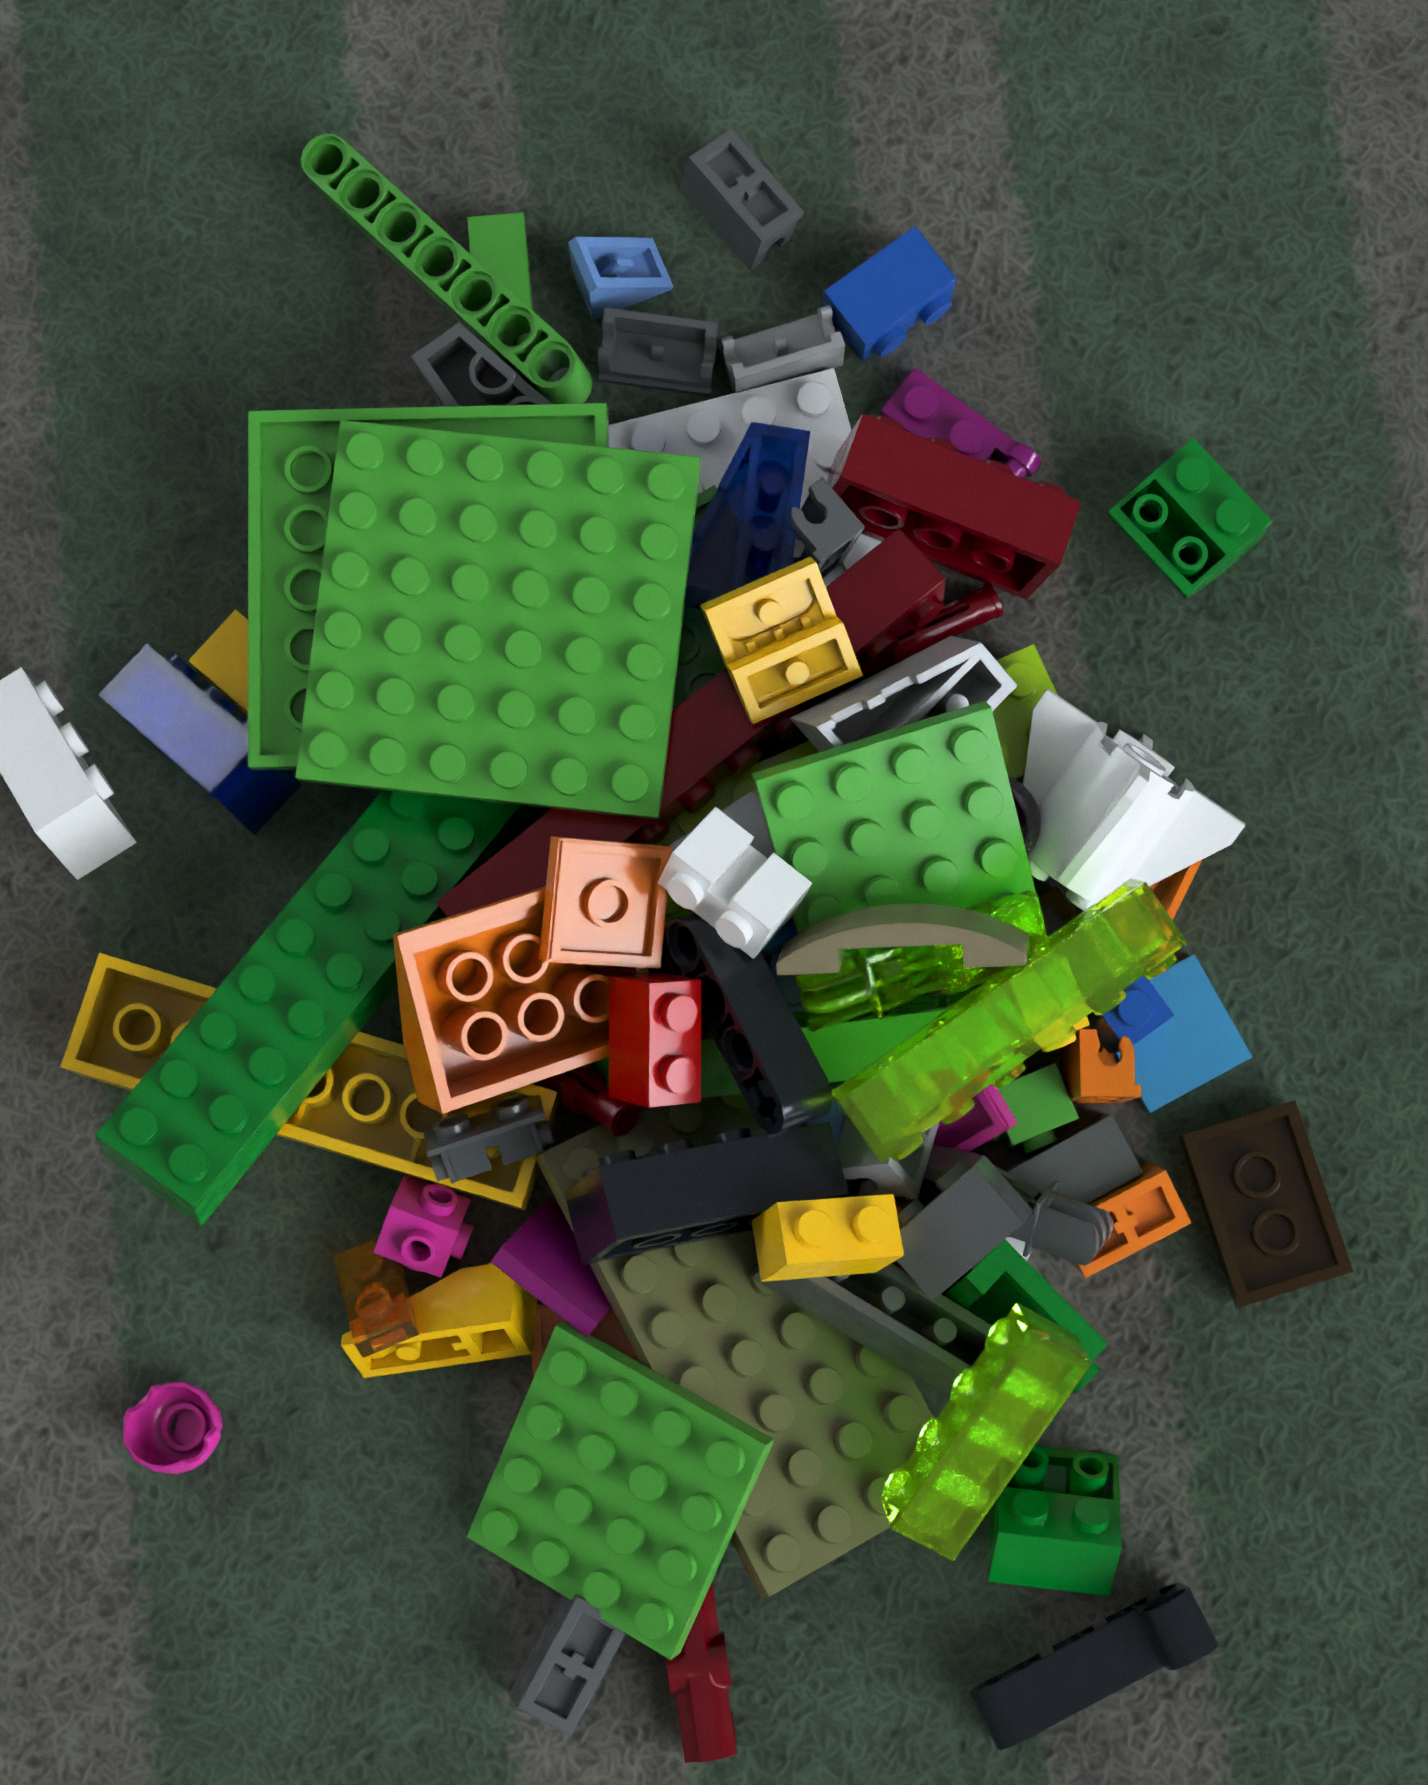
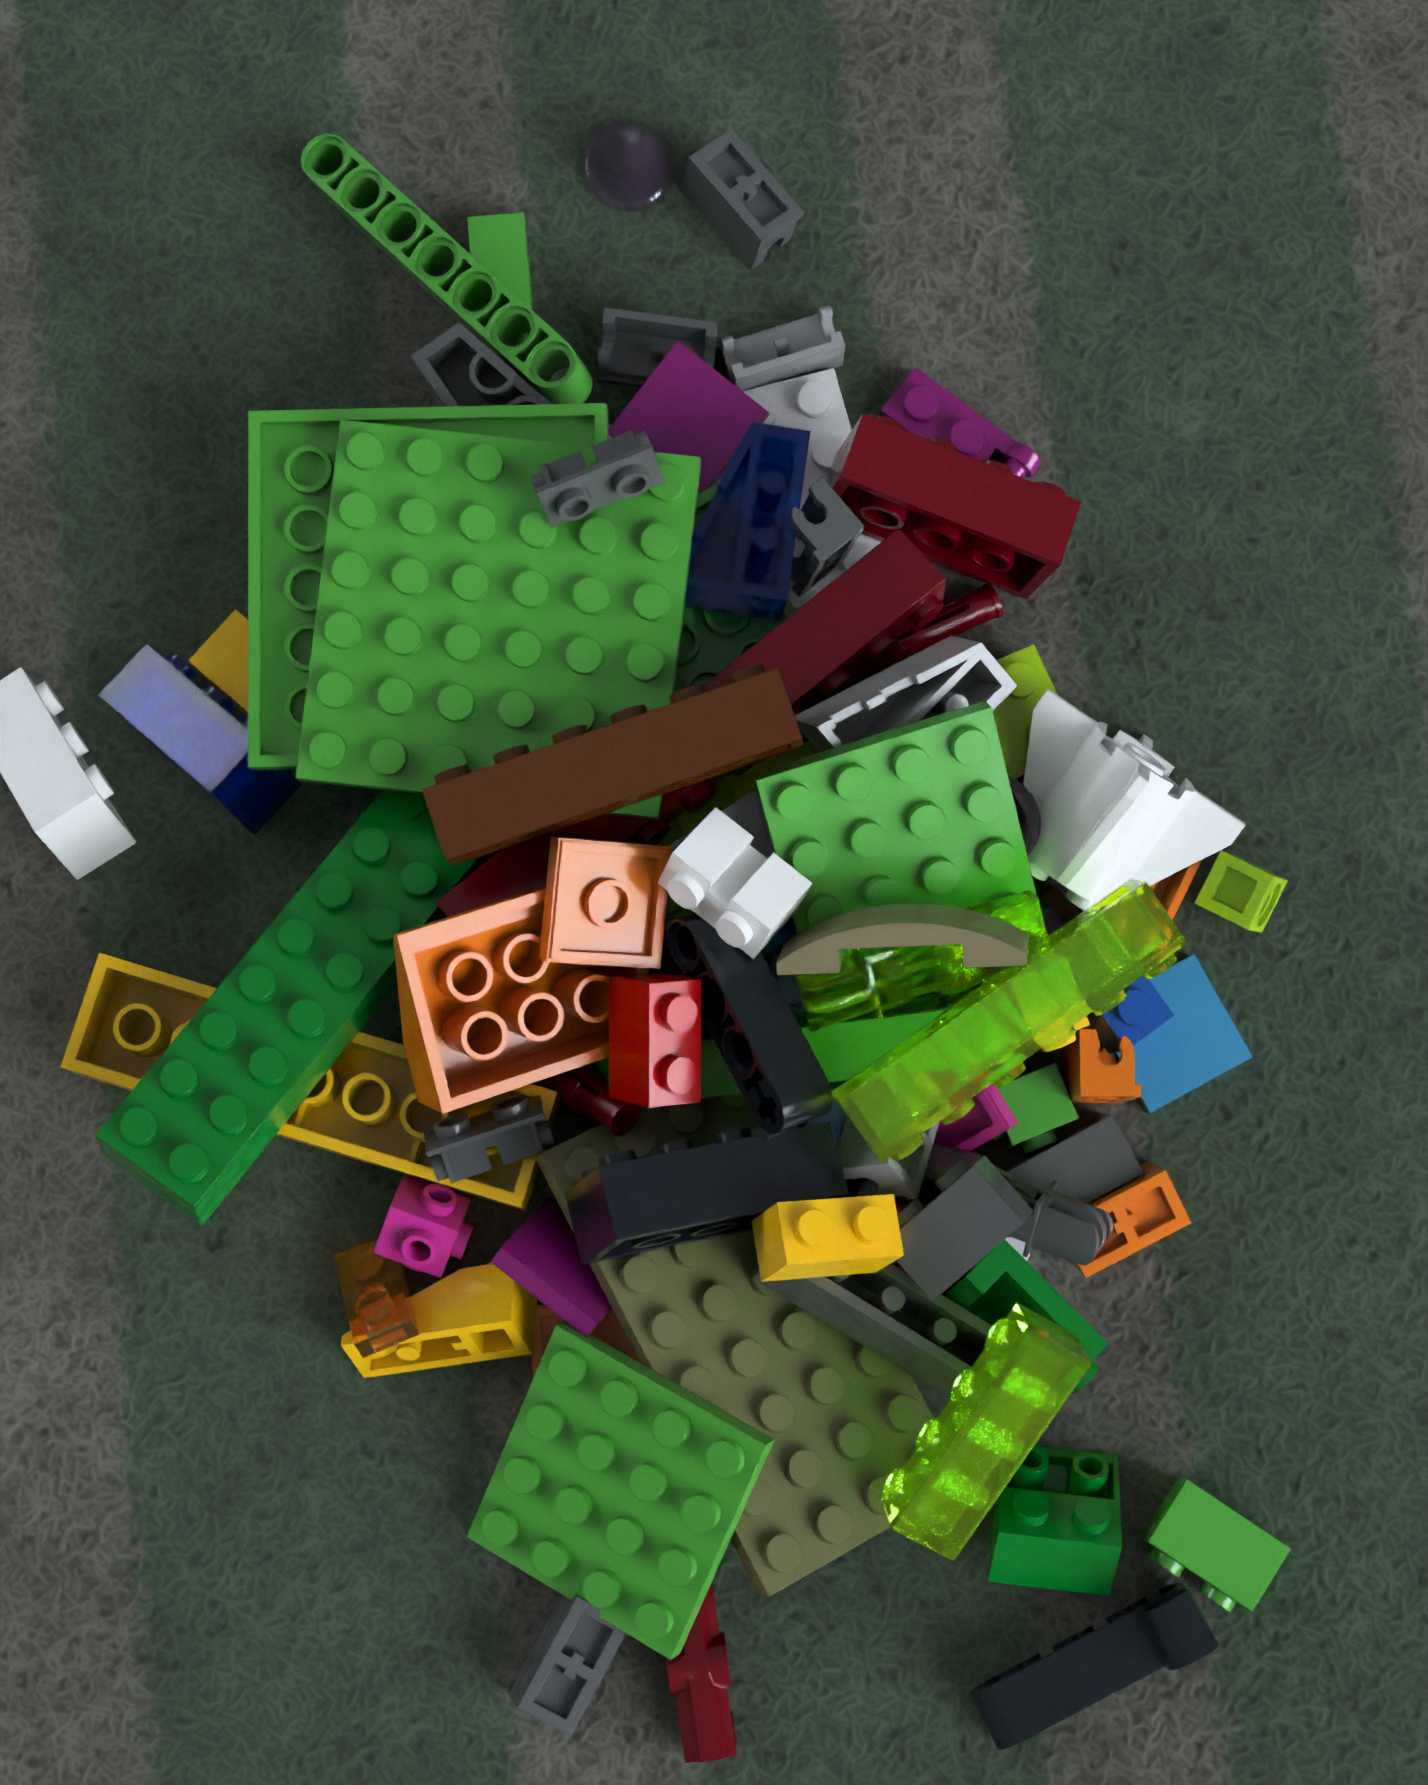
dark pink hair [123,1381,223,1474] -> none
medium blue slope [568,236,674,320] -> none
yellow slope [700,557,863,724] -> none
blue brick [822,226,957,362] -> none
green slope [1106,438,1273,599] -> none
dark brown plate [1179,1100,1353,1308] -> none
none -> reddish brown brick [422,664,803,866]
none -> dark grey hinge [531,429,665,527]
none -> hat [582,120,677,211]
none -> magenta tile [608,341,770,495]
none -> bright green brick [1140,1477,1291,1612]
none -> lime brick [1195,850,1288,933]

